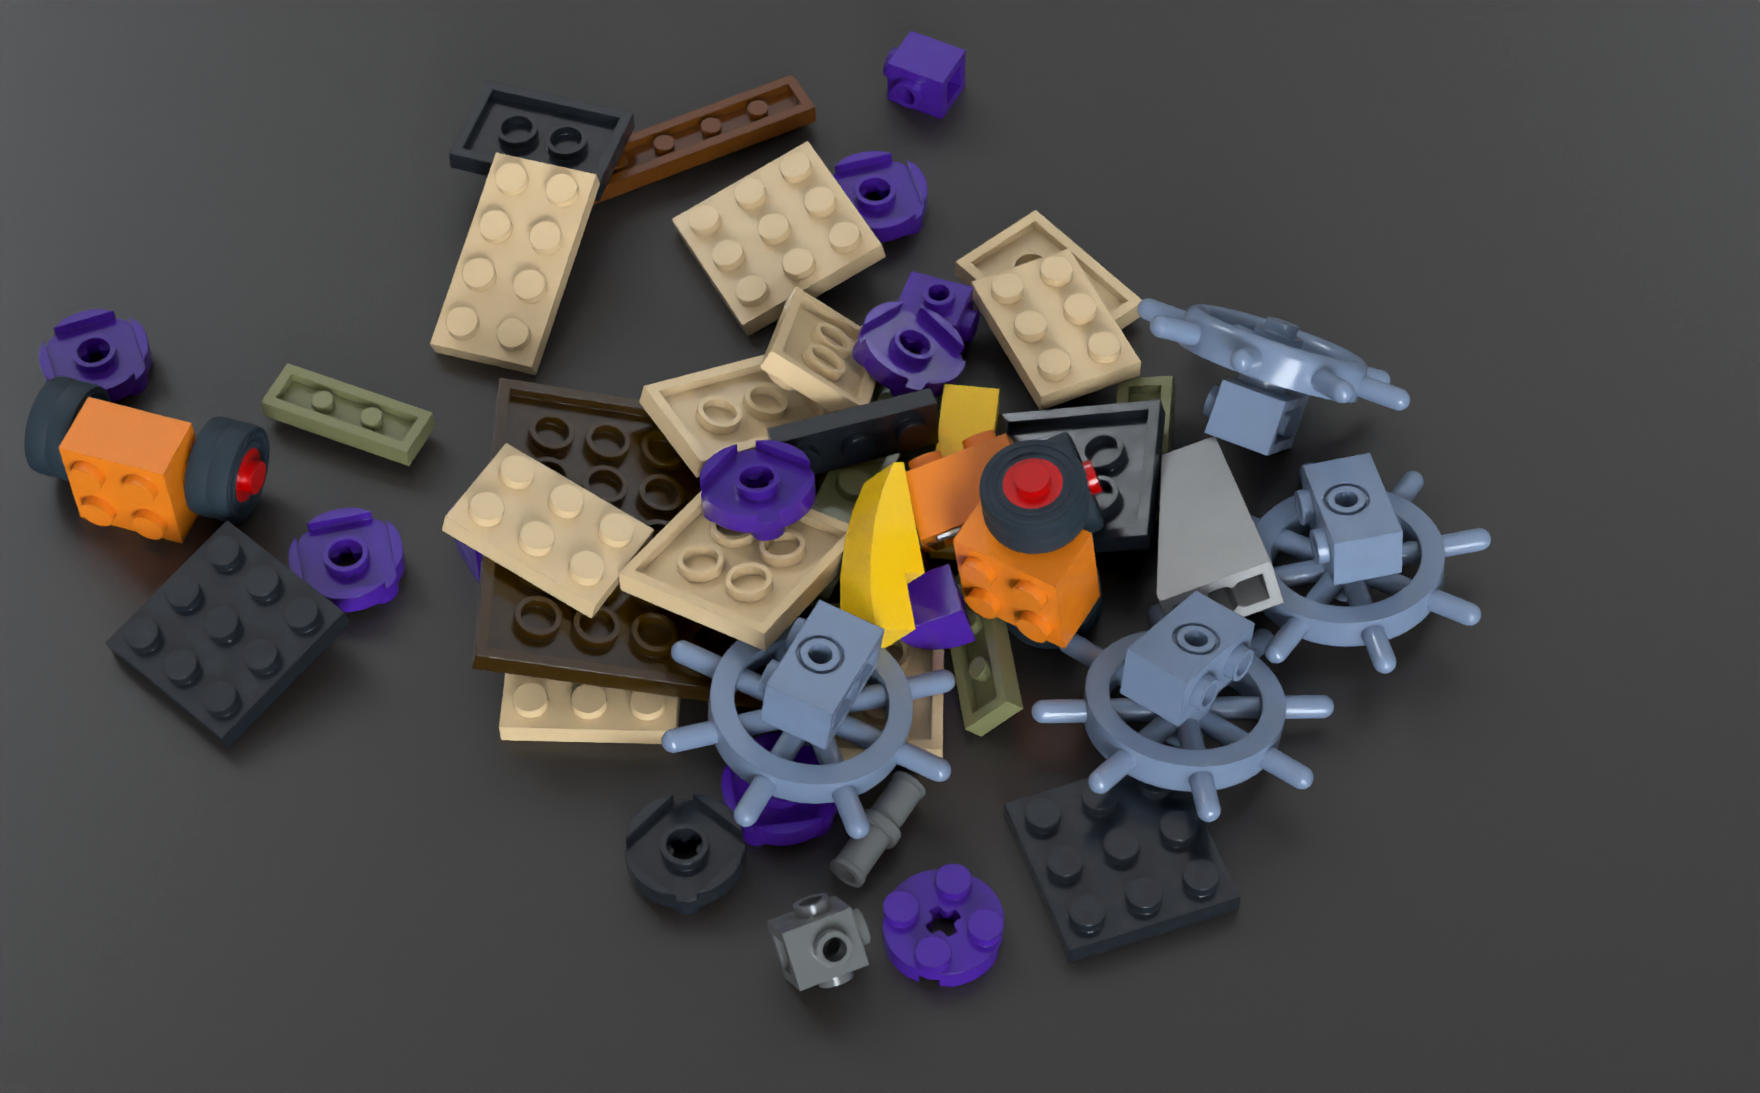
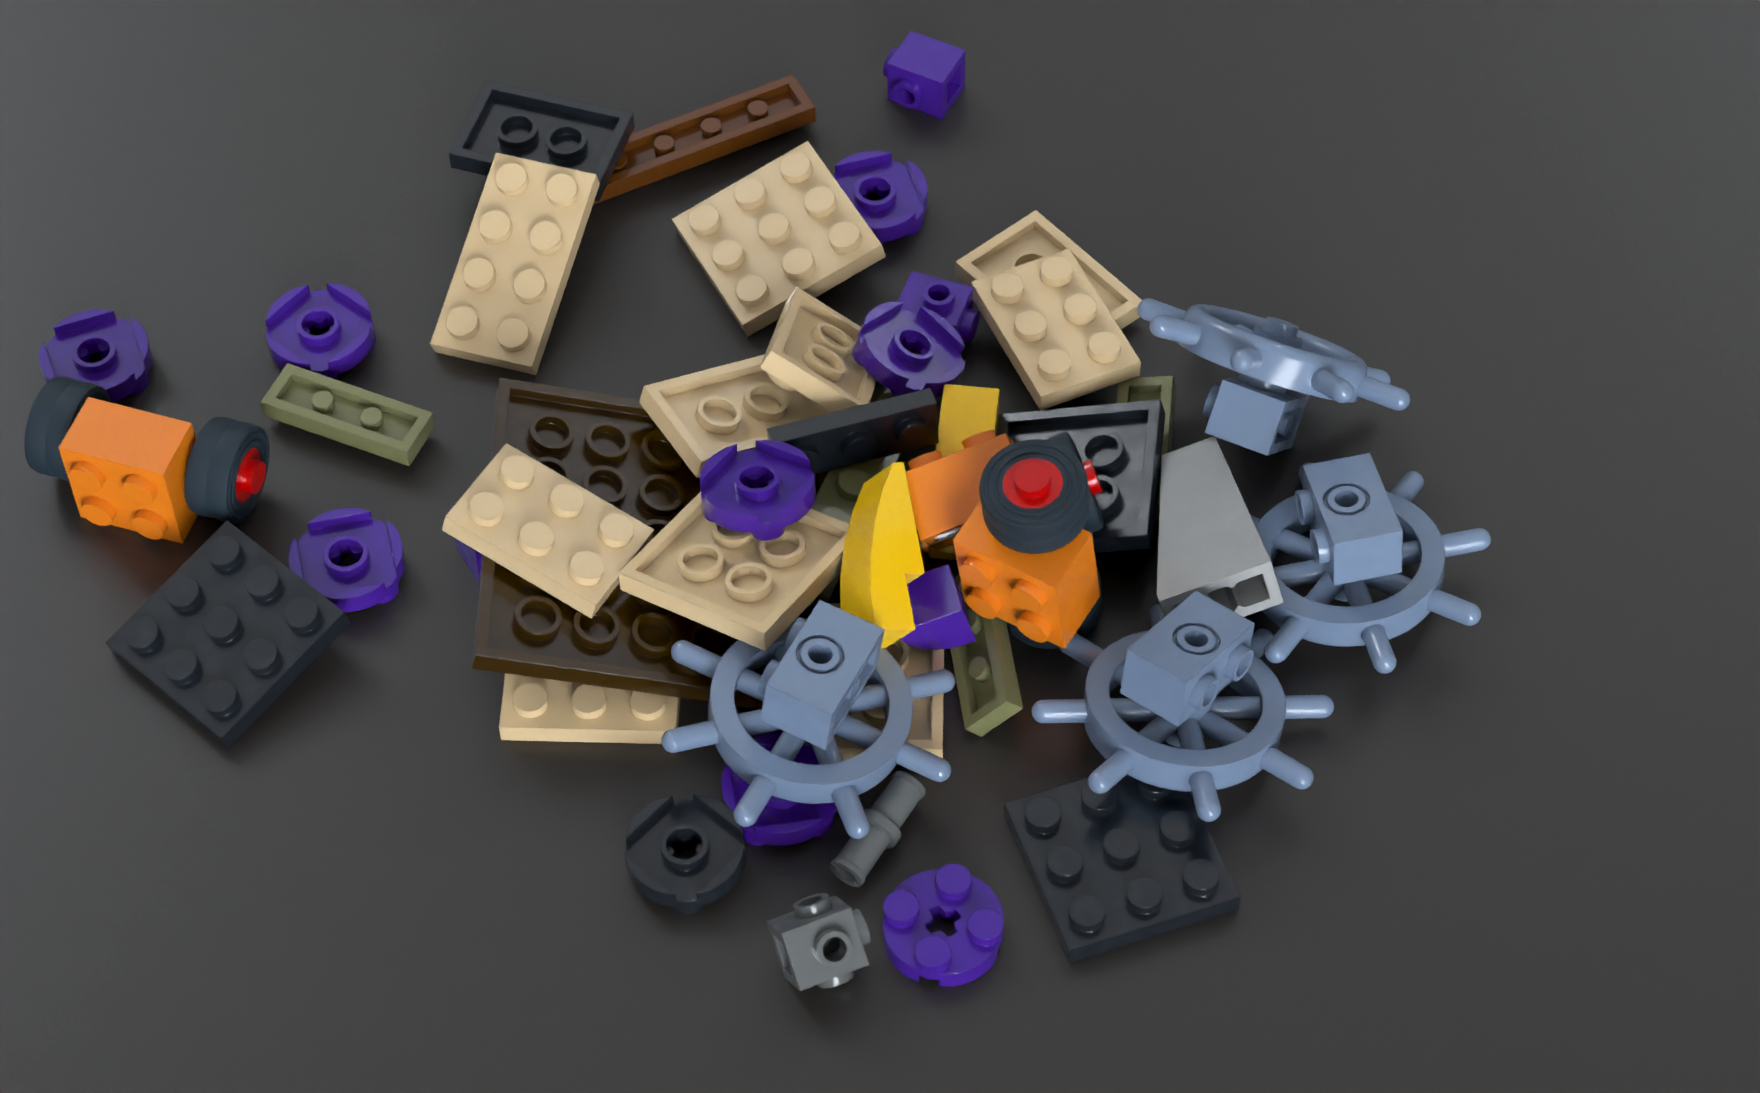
none -> dark purple plate [265,283,376,379]

